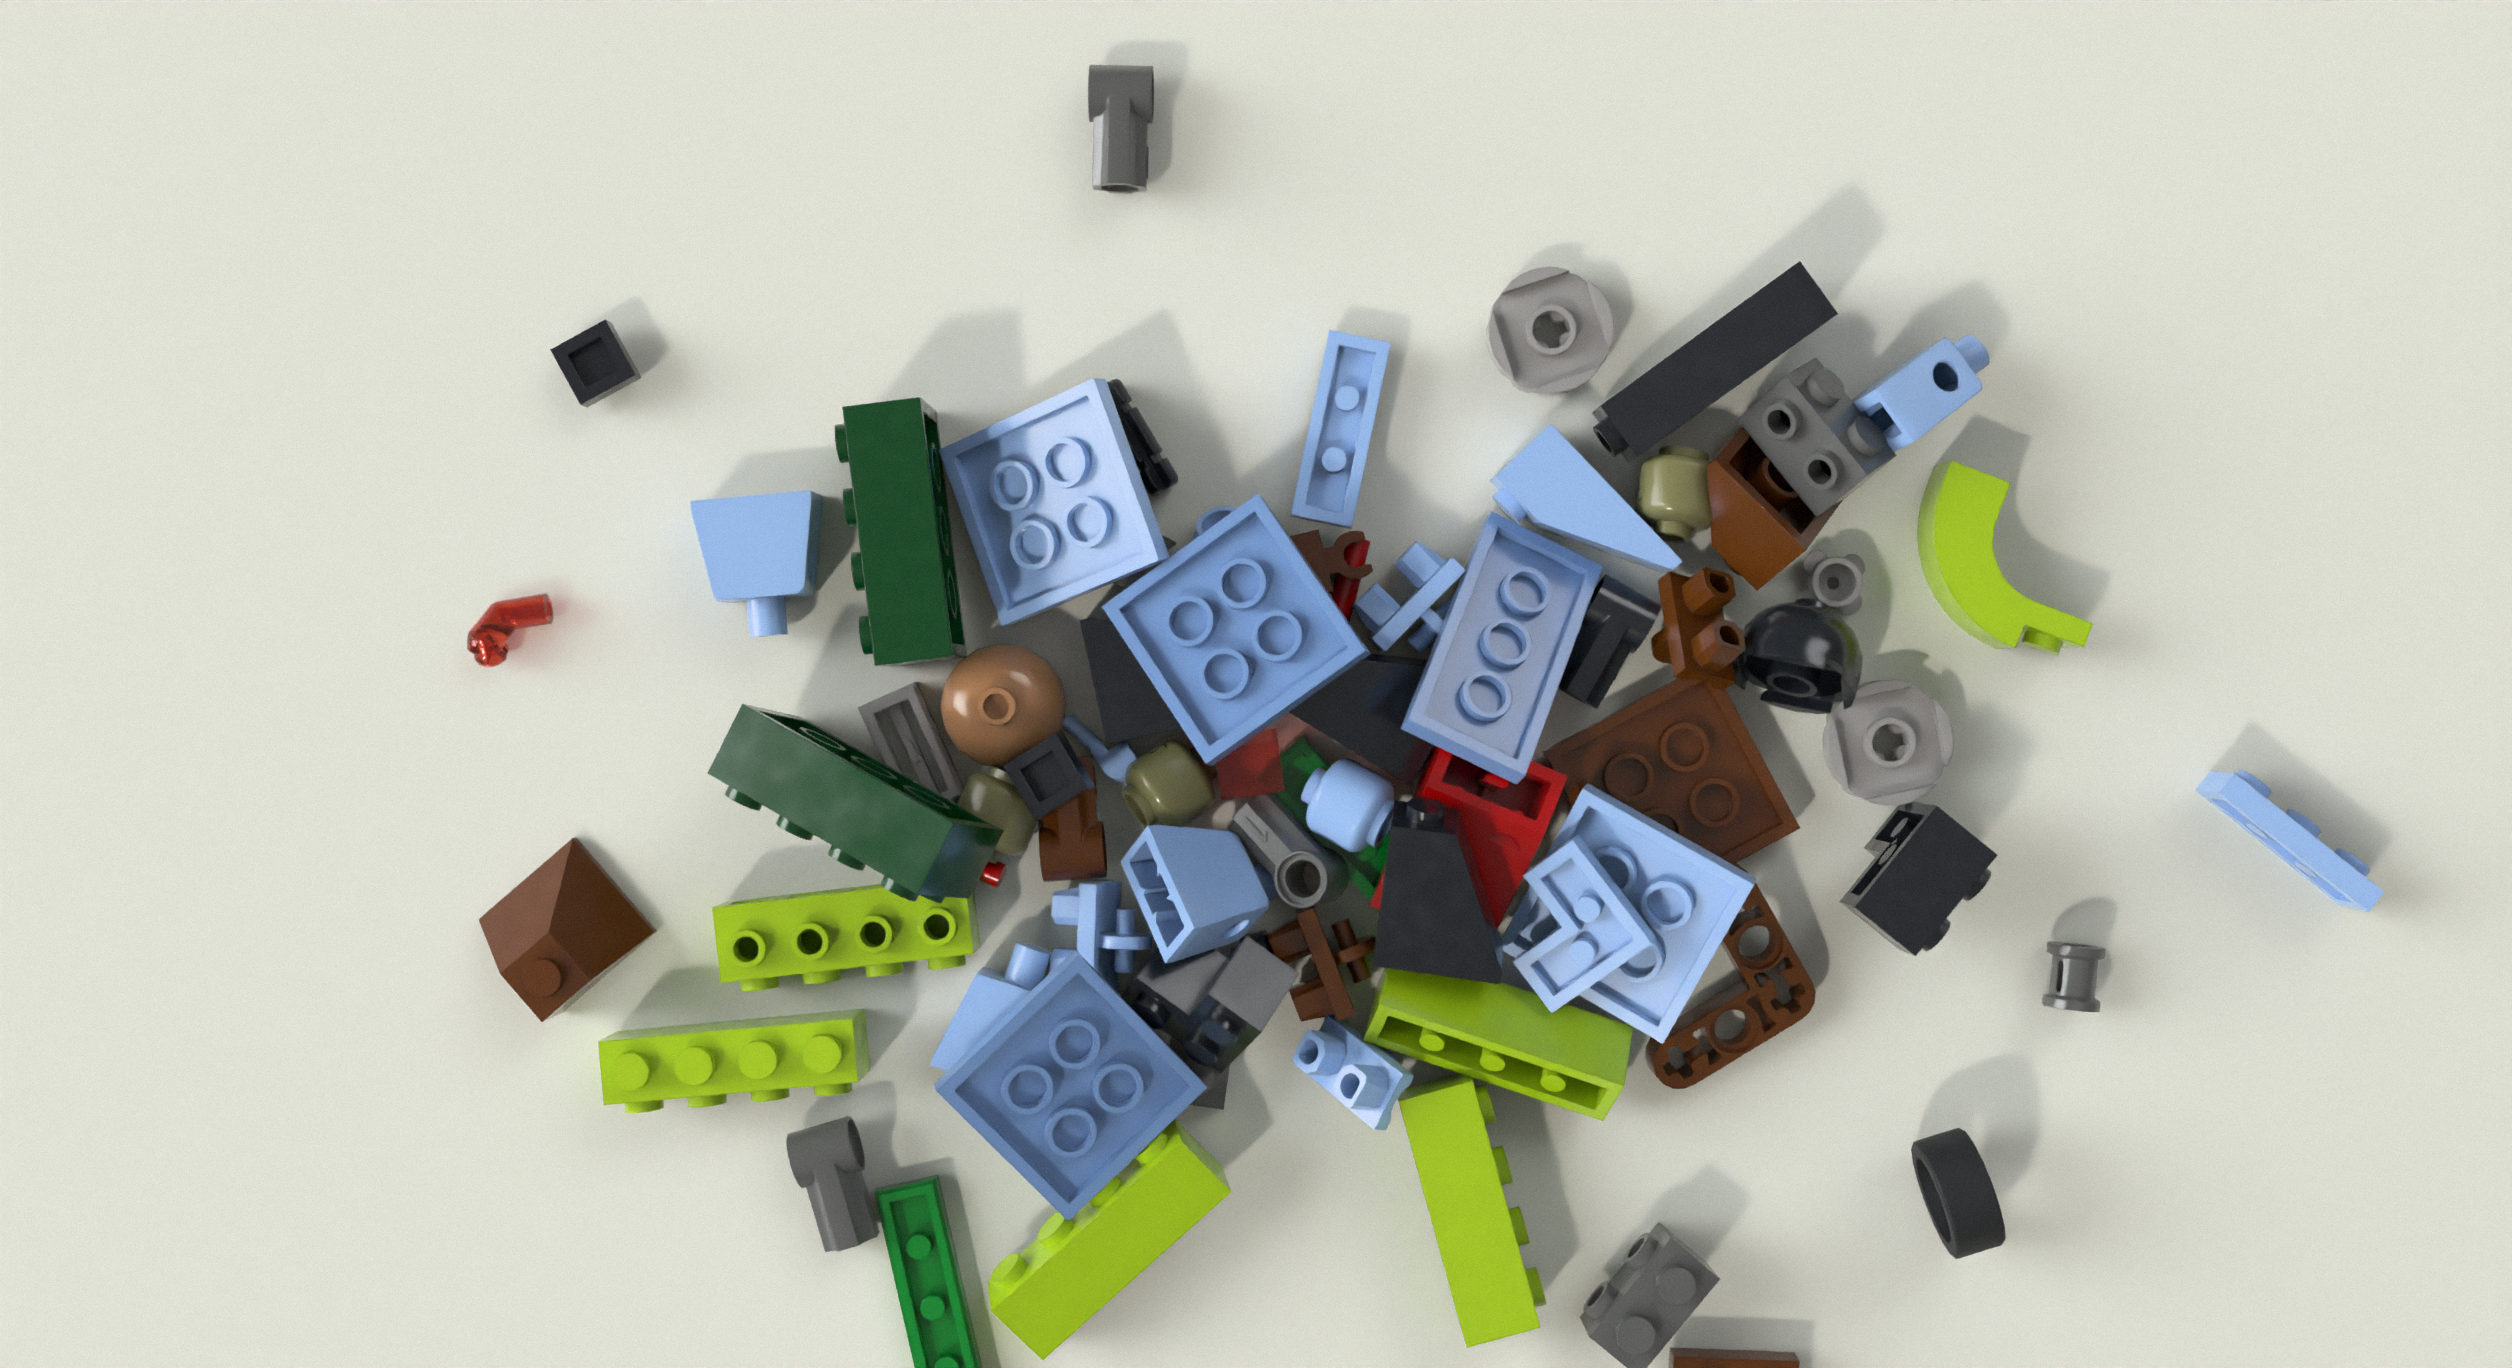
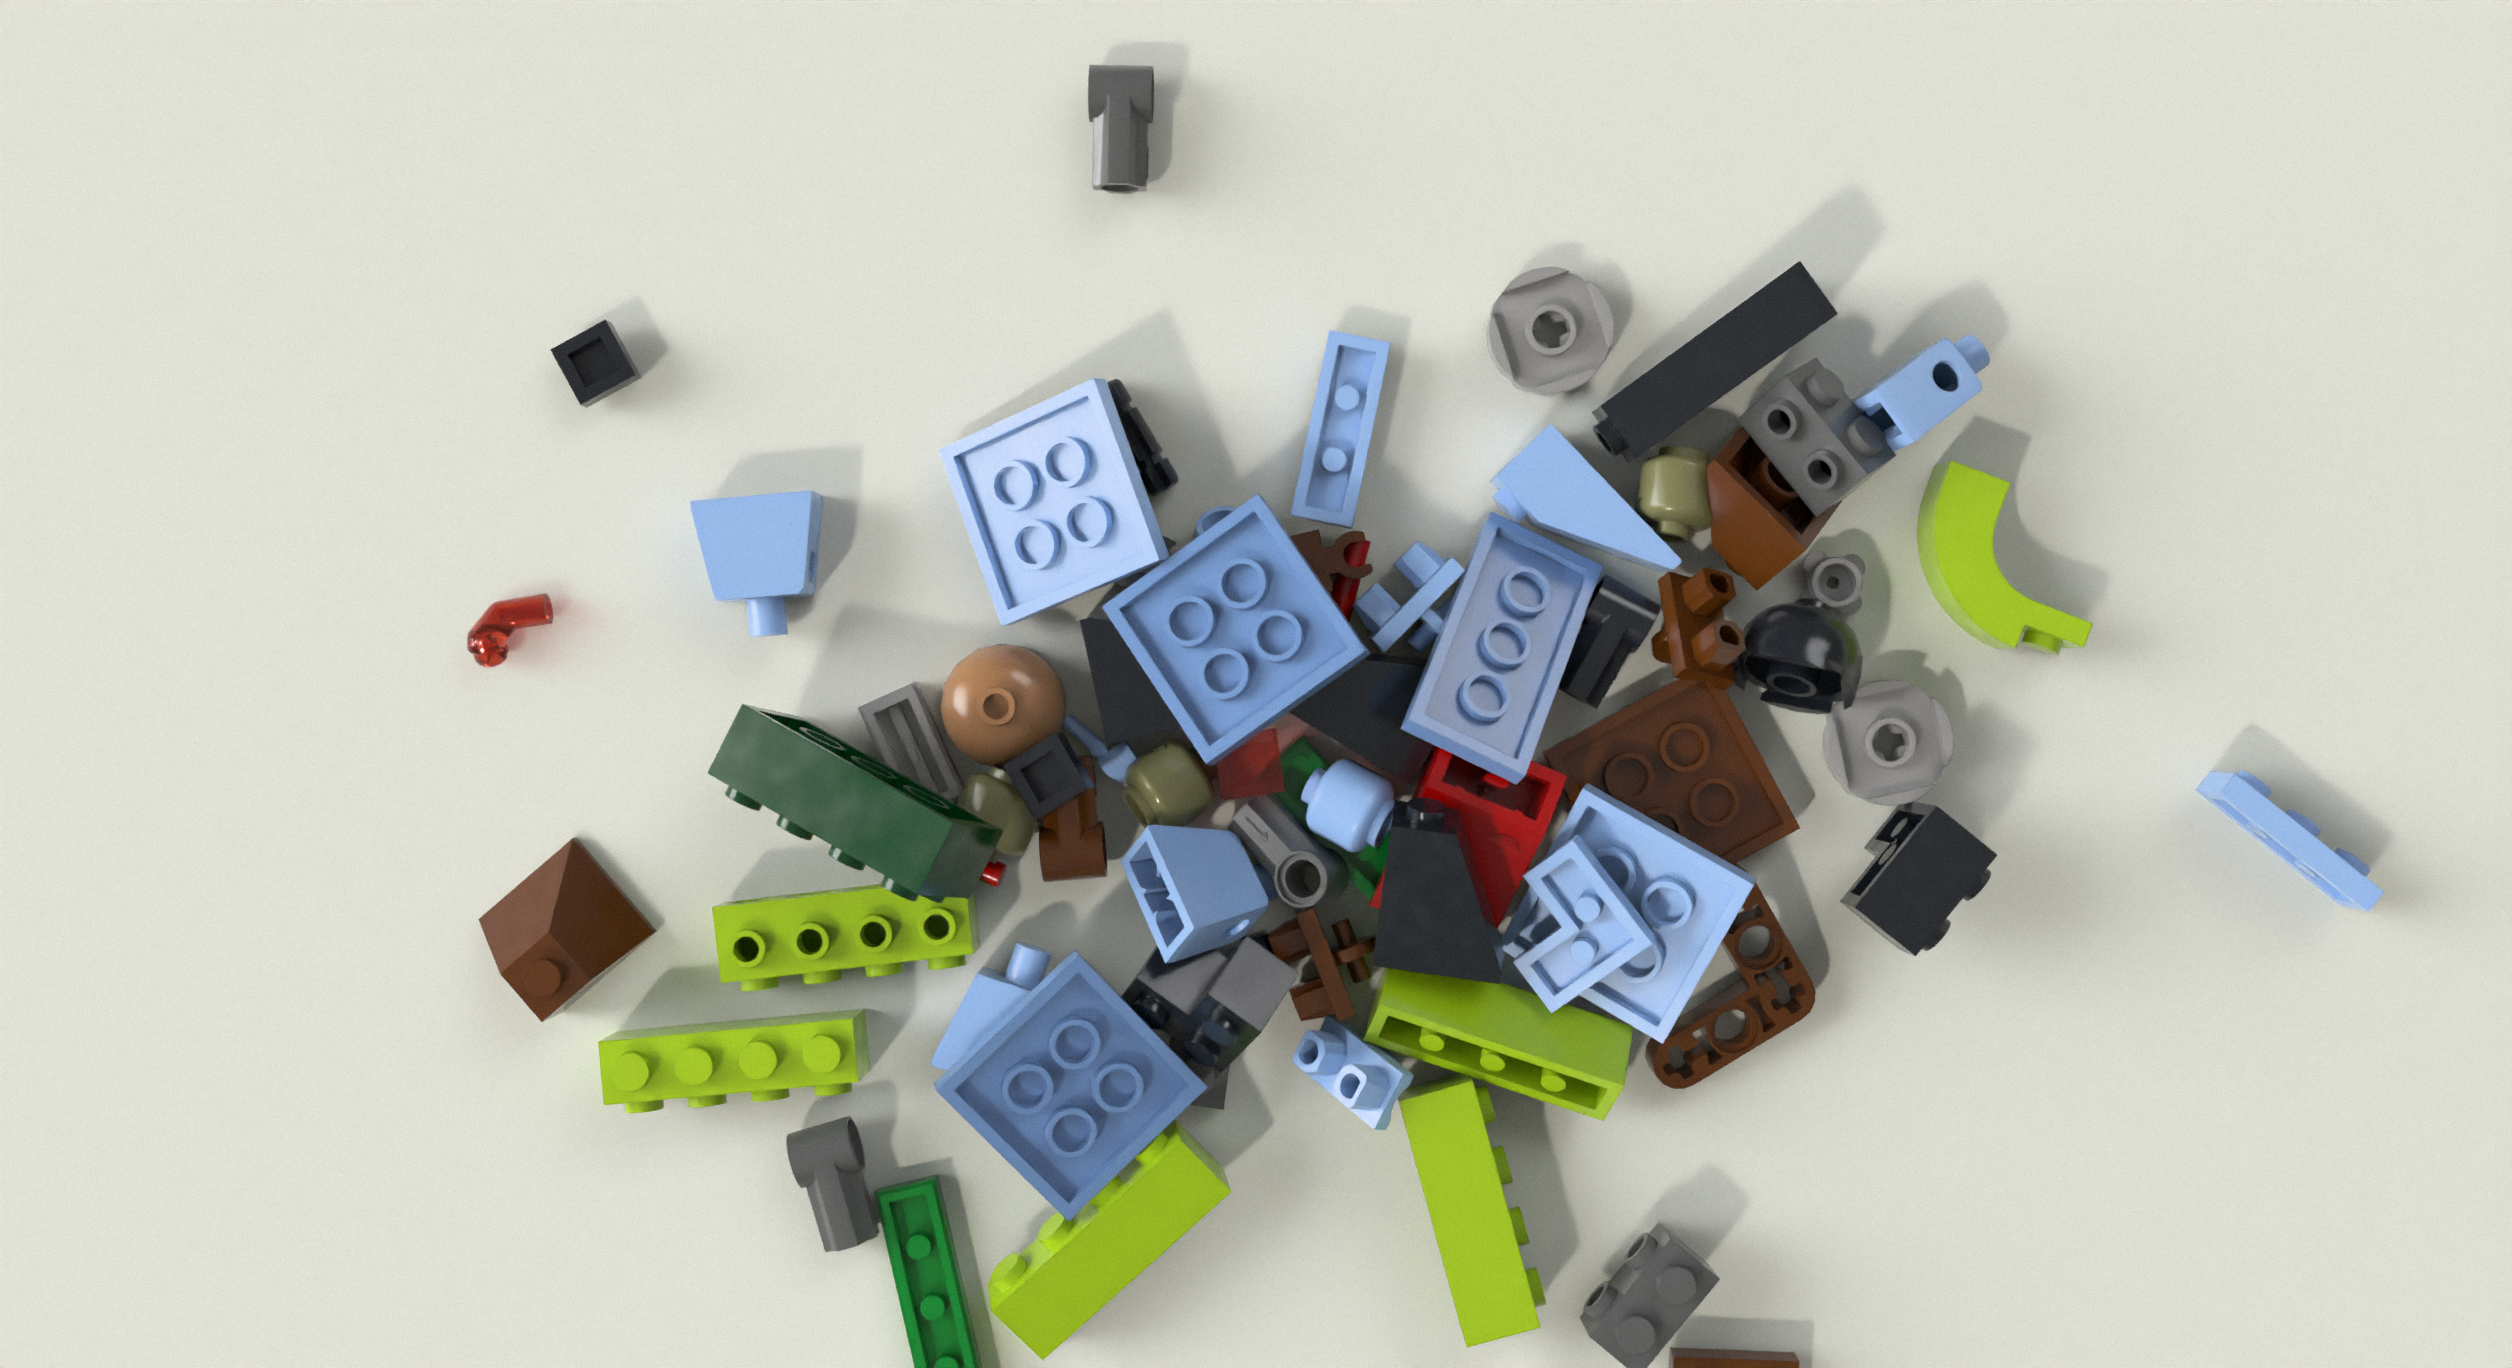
dark green brick [835,397,967,667] -> none
light blue hips [1049,880,1153,992] -> none
black tyre [1911,1128,2006,1259] -> none
dark grey bush [2042,941,2106,1012] -> none

